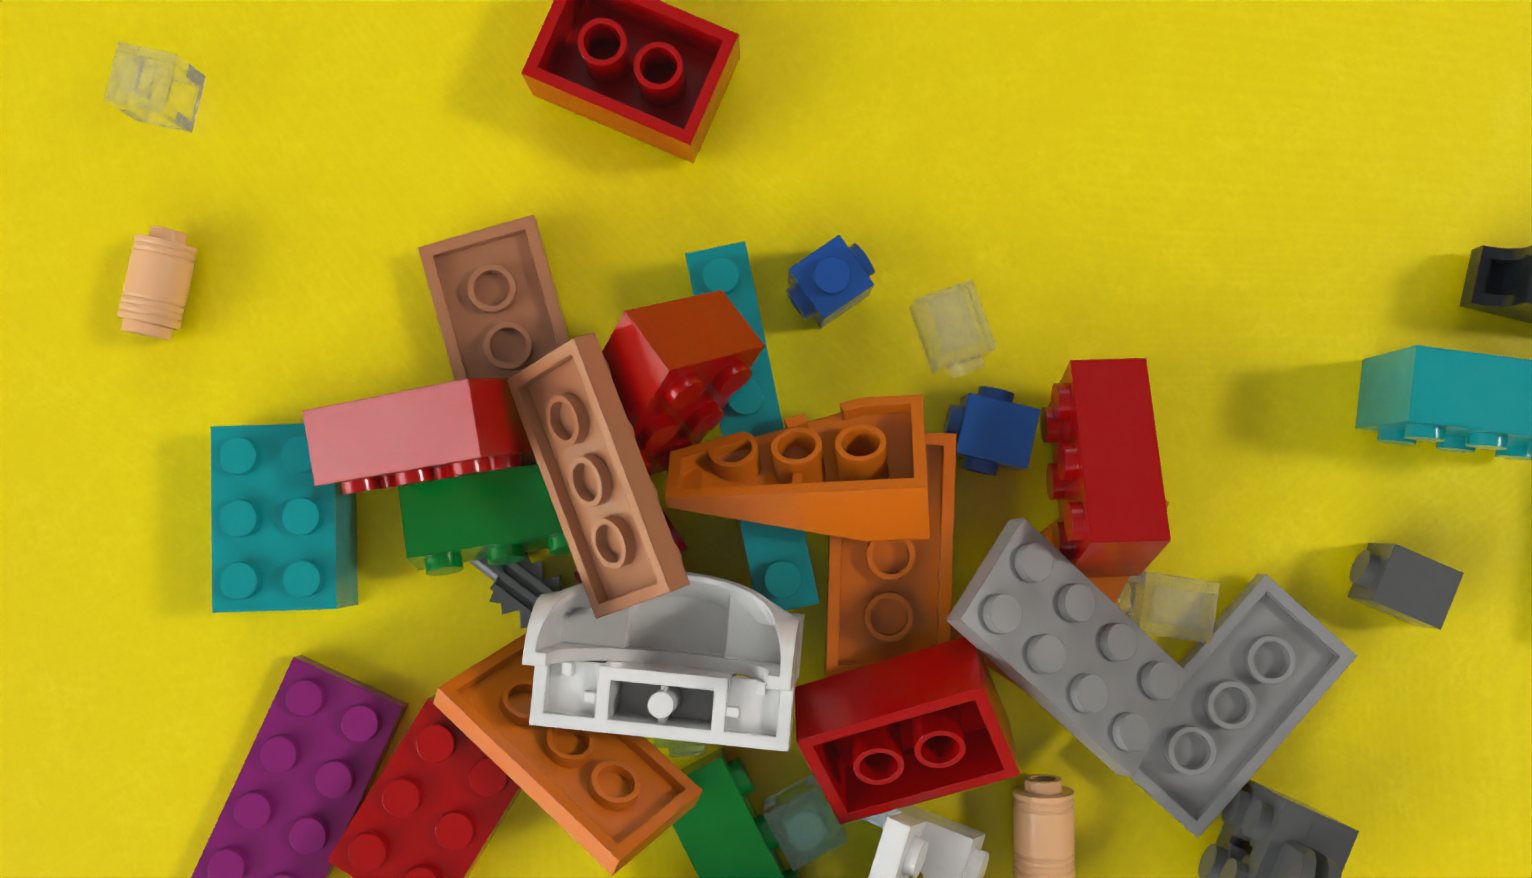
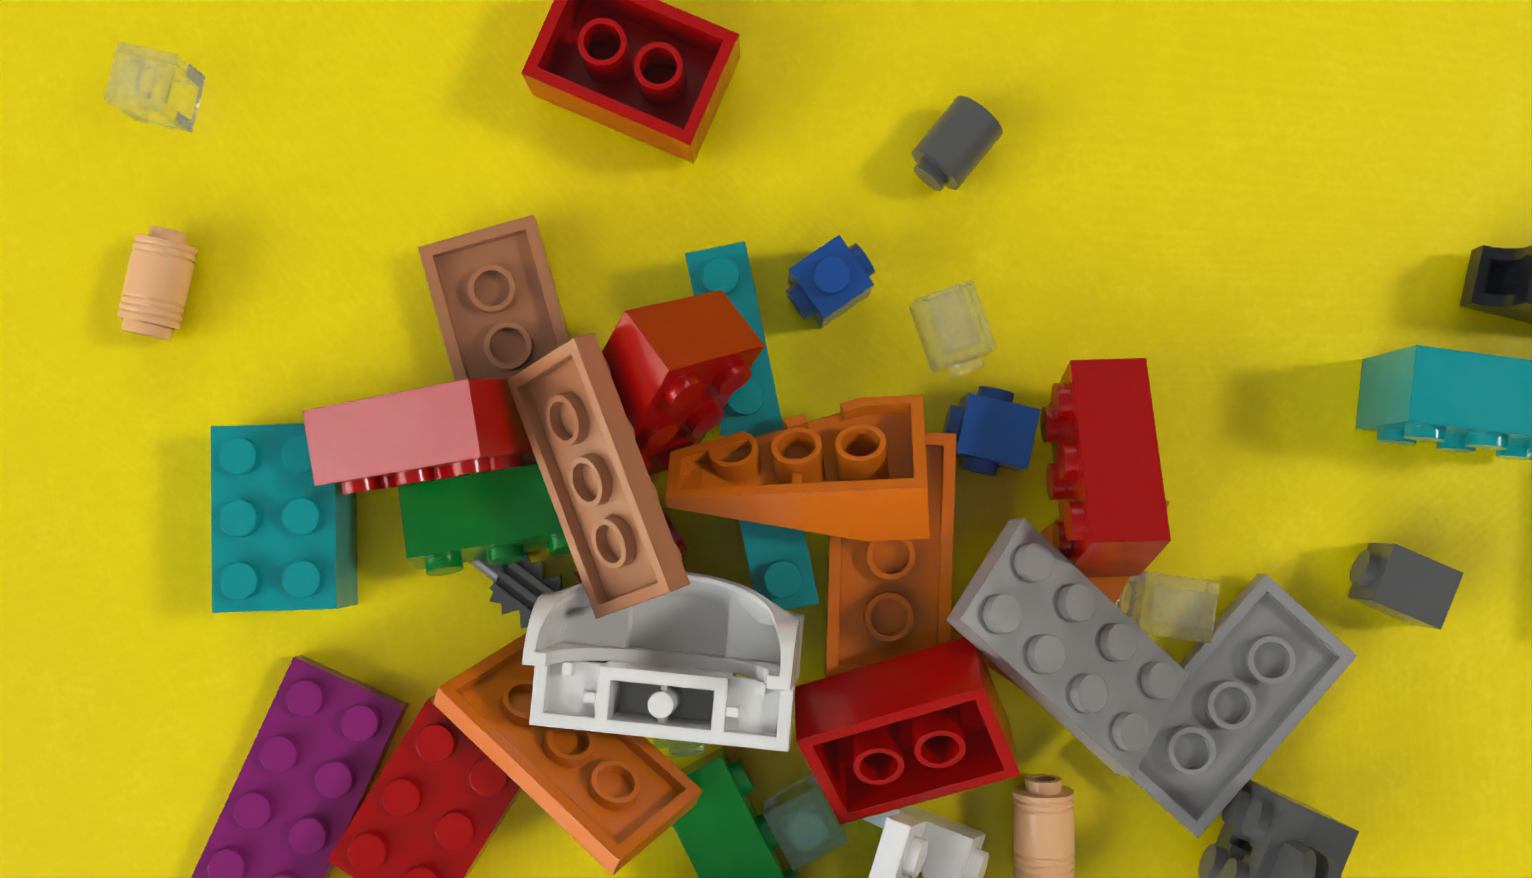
none -> dark grey brick [912,95,1003,191]

